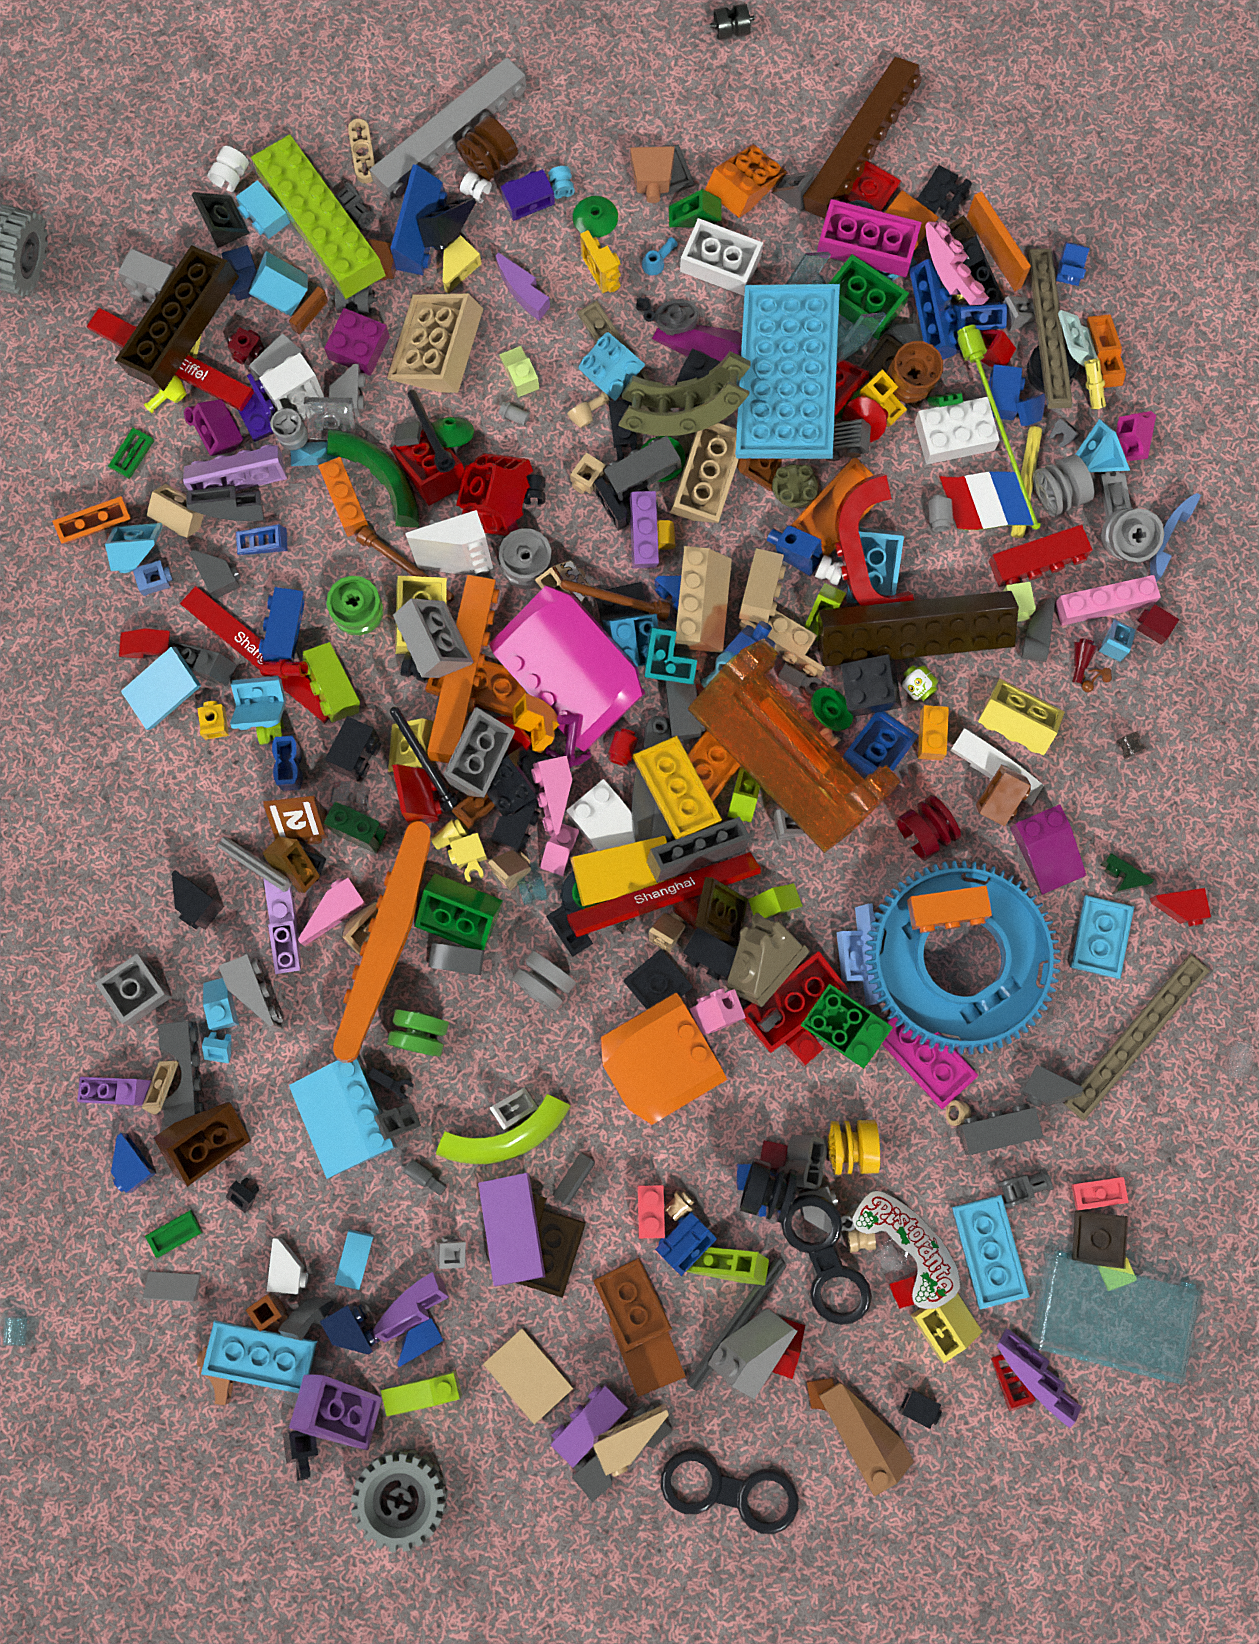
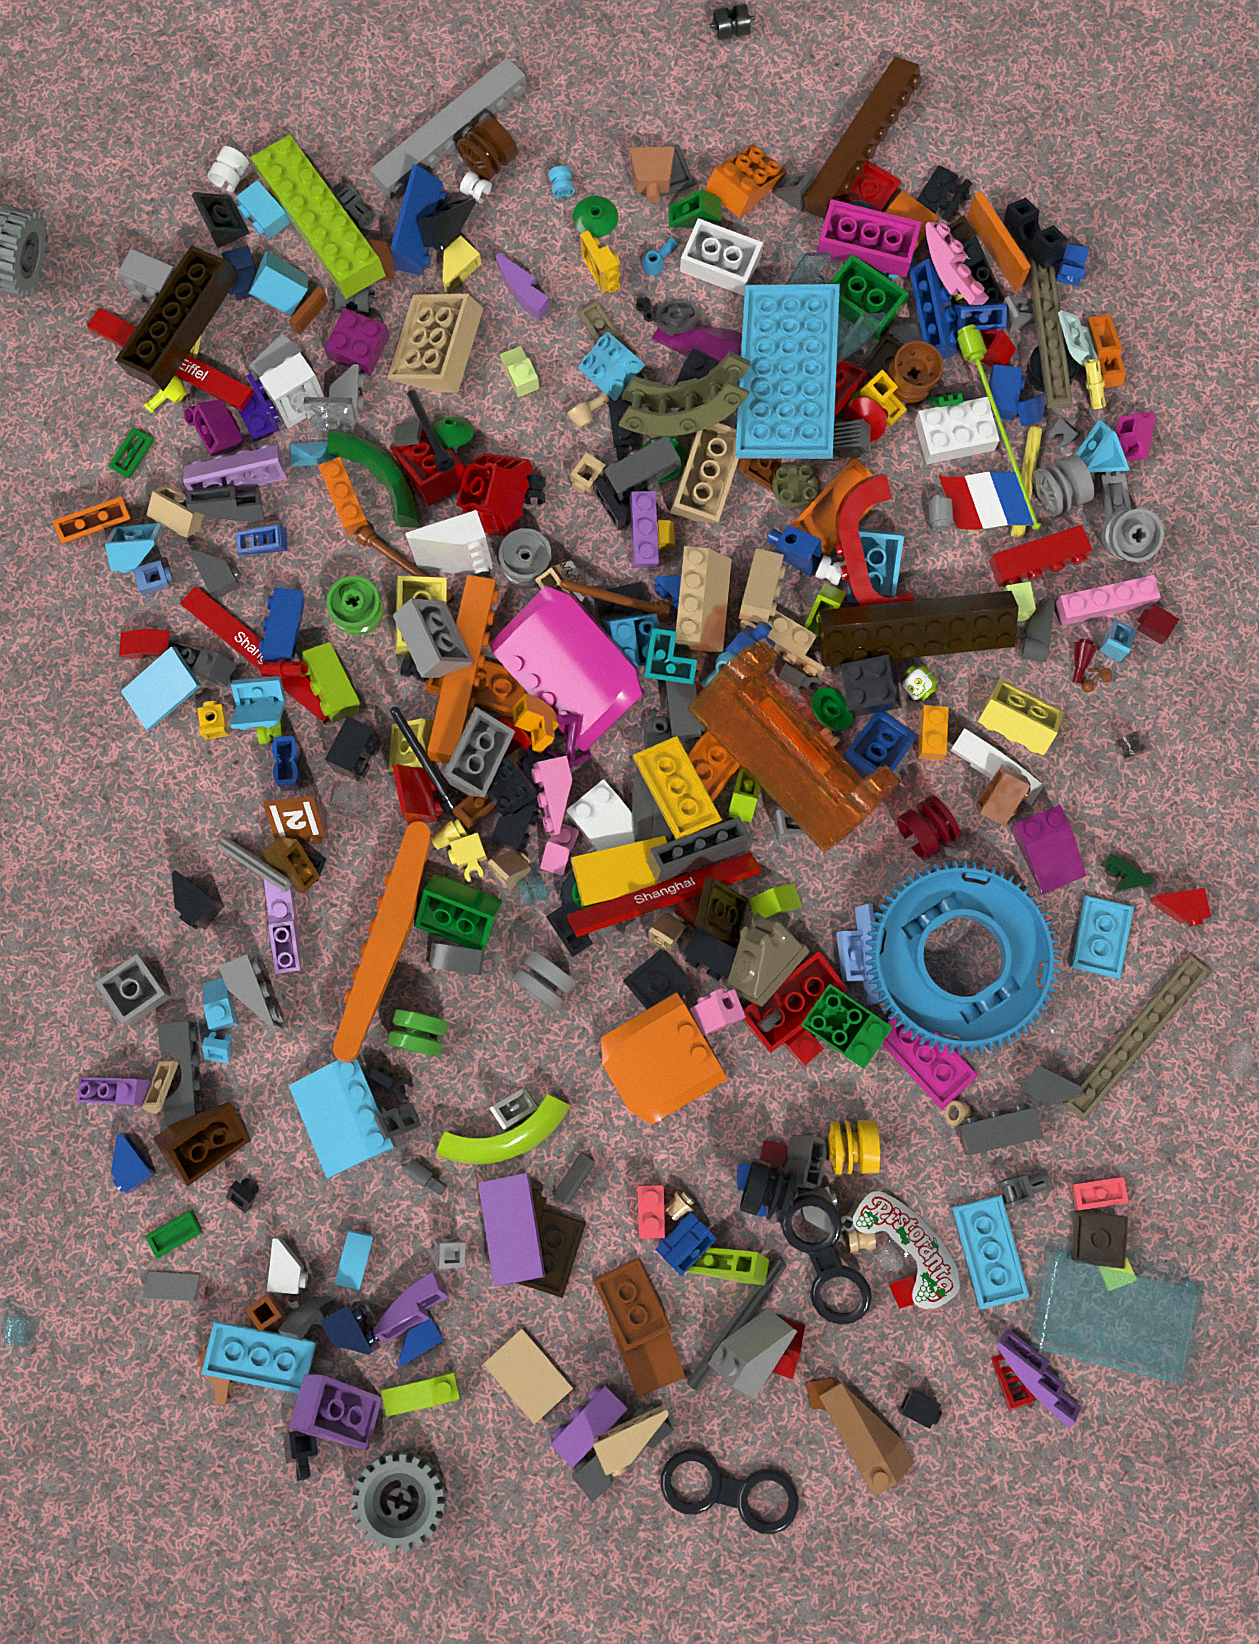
dark red brick [228,327,265,366] -> none
light grey wheel [270,408,308,450] -> none
bright pink slope [298,878,367,946] -> none
dark green panel [324,802,387,854] -> none
tan slope [342,902,379,954] -> none
tan beam [348,119,375,183] -> none
light grey pin [498,401,530,426] -> none
dark purple brick [501,169,555,221] -> none
red brick [608,728,638,766] -> none
orange brick [907,886,992,933] -> none
light yellow slope [911,1293,982,1363] -> none
medium blue slope [1150,493,1201,582] -> none
none -> black arch [1003,197,1068,269]

